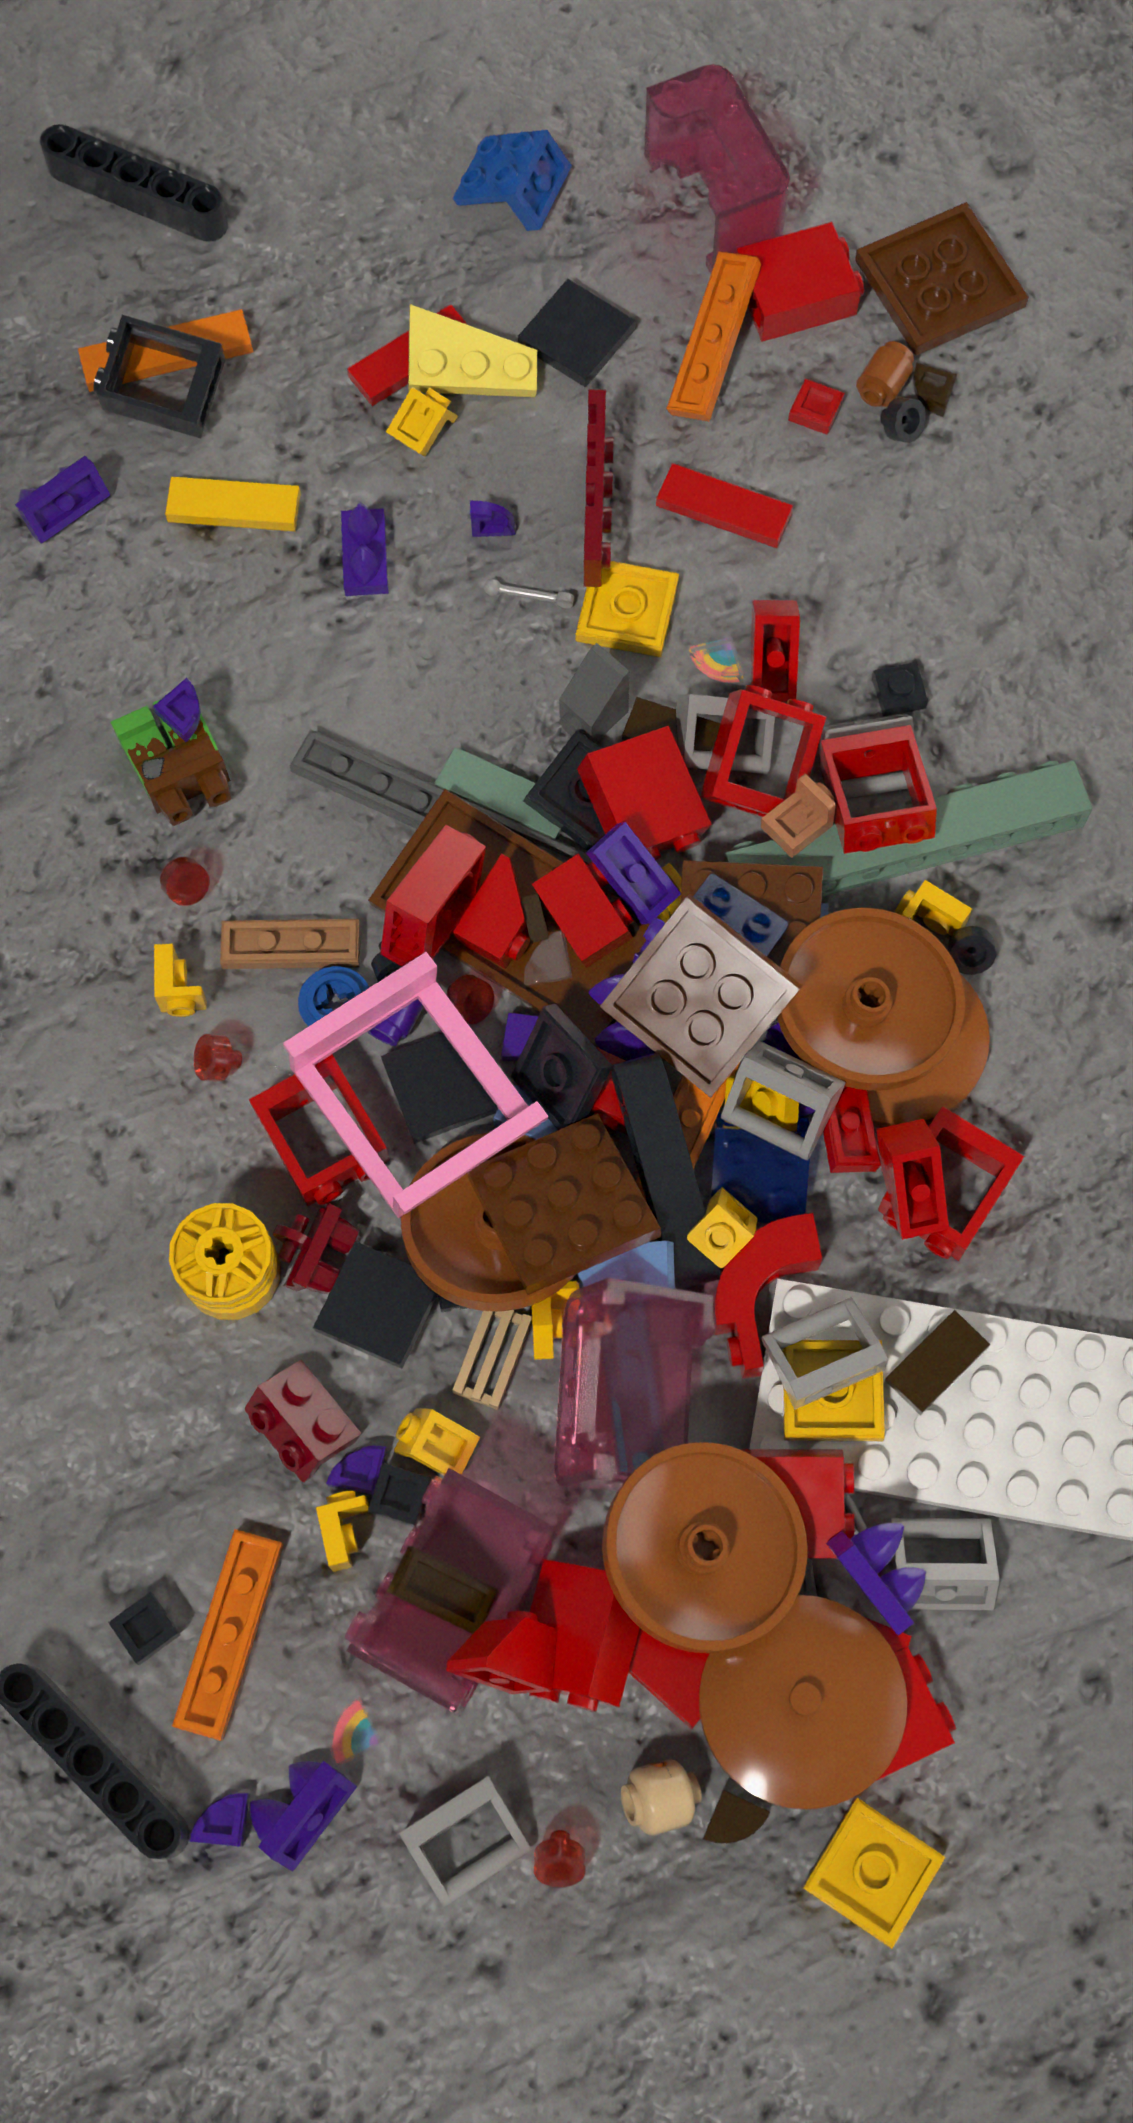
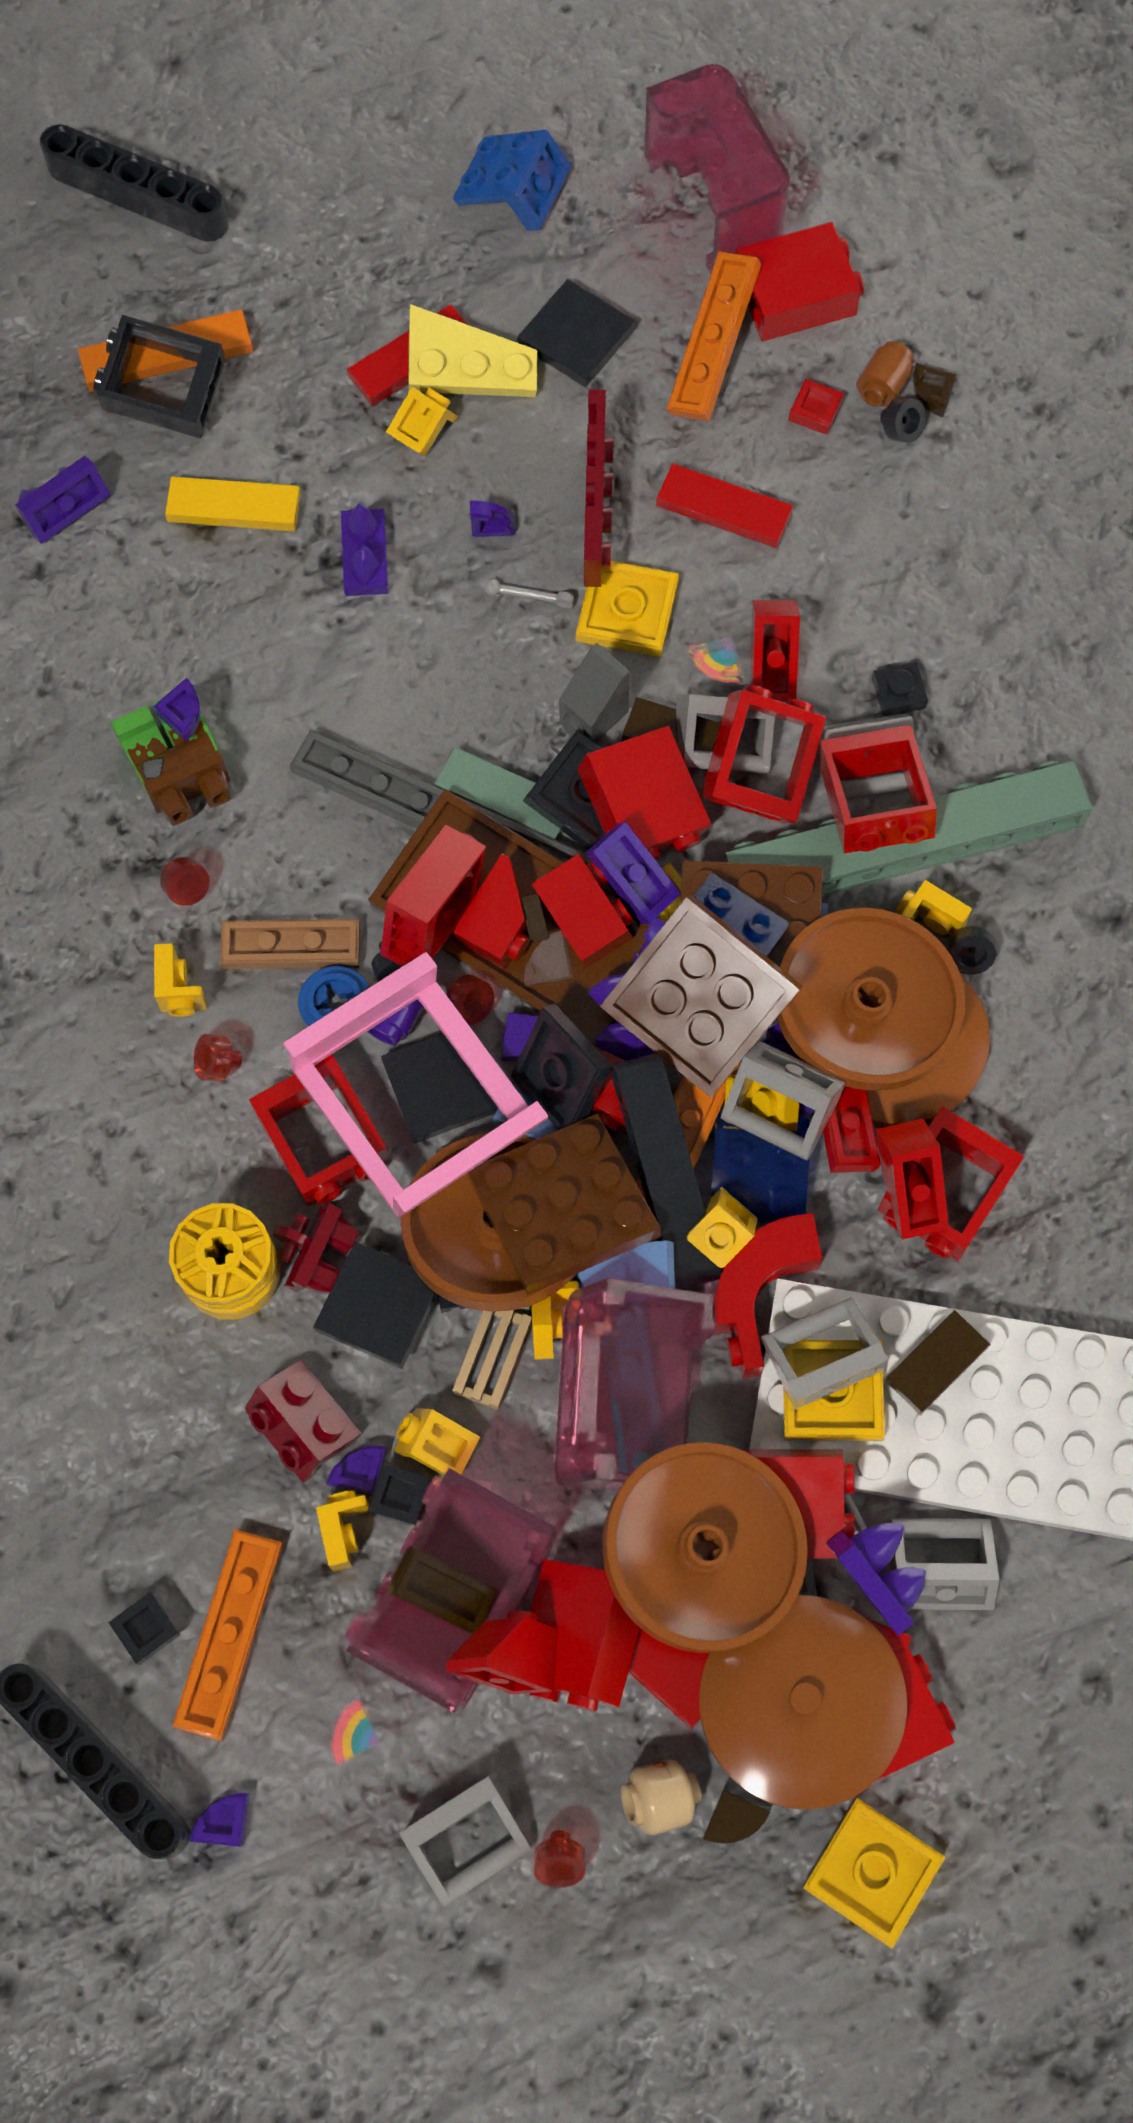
dark purple tile [250,1761,358,1872] -> none
nougat bracket [761,774,836,858] -> none
reddish brown plate [855,202,1029,356] -> none

